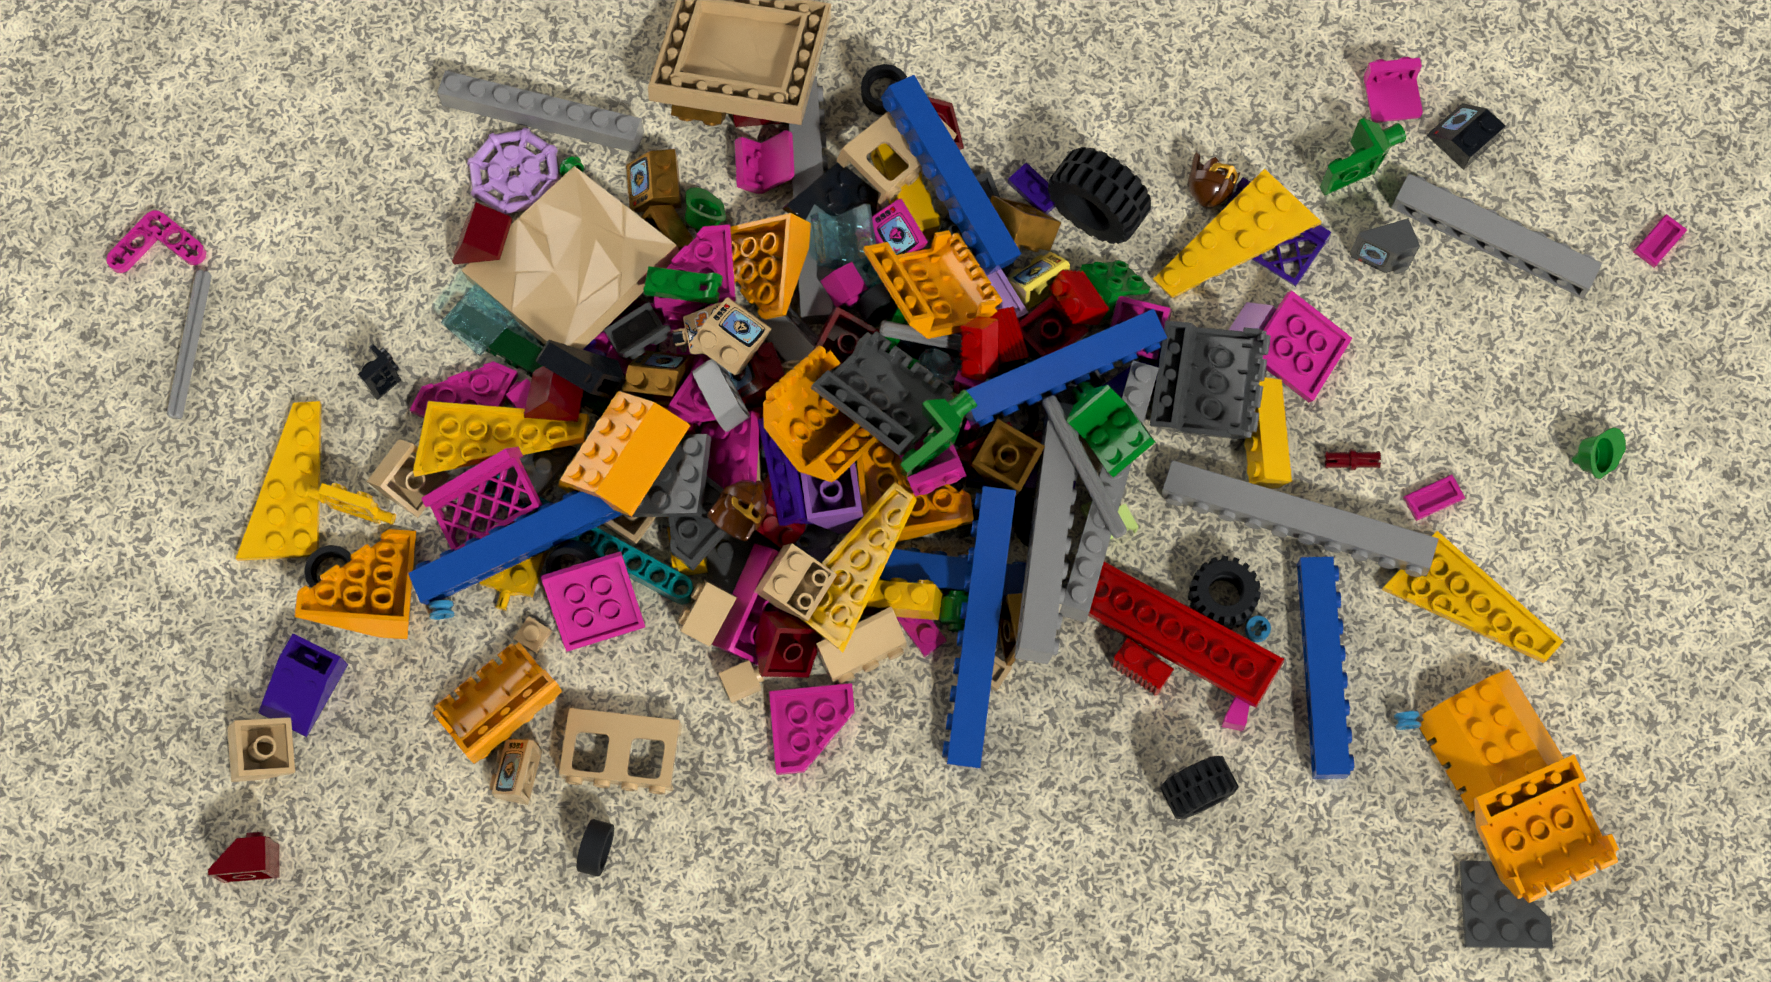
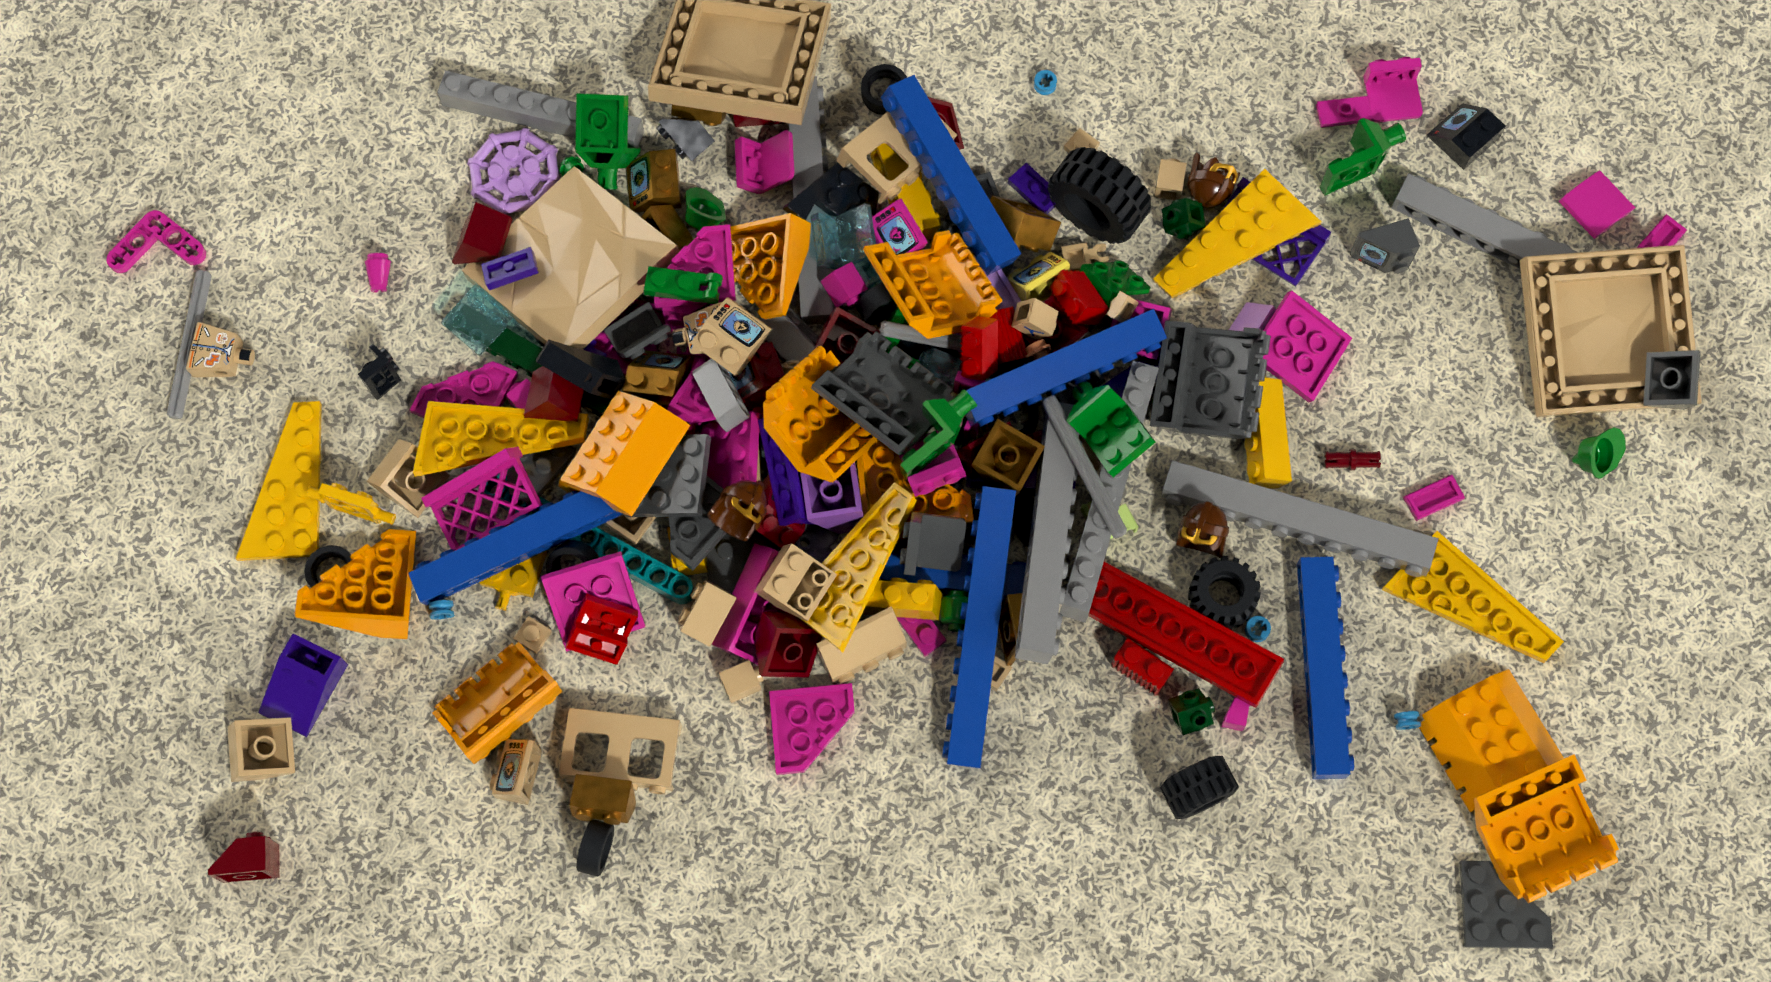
none -> tan torso [186,322,255,378]
none -> dark pink cone [365,253,391,293]
none -> dark purple plate [481,247,539,291]
none -> red slope [566,593,638,665]
none -> pearl gold slope [569,774,636,825]
none -> green plate [575,93,641,189]
none -> slope [654,116,715,161]
none -> dark grey bracket [900,512,966,576]
none -> tan brick [1011,298,1058,340]
none -> nougat plate [1025,339,1052,362]
none -> dark azure bush [1034,70,1057,95]
none -> tan plate [1061,243,1109,272]
none -> tan plate [1063,128,1100,153]
none -> tan plate [1107,291,1139,323]
none -> tan brick [1154,158,1187,200]
none -> dark green brick [1161,198,1206,239]
none -> dark green brick [1168,688,1215,735]
none -> reddish brown helmet [1176,501,1229,558]
none -> dark pink plate [1316,96,1373,128]
none -> tan tile [1520,245,1702,417]
none -> dark pink slope [1559,170,1636,239]
none -> dark grey slope [1643,350,1700,410]

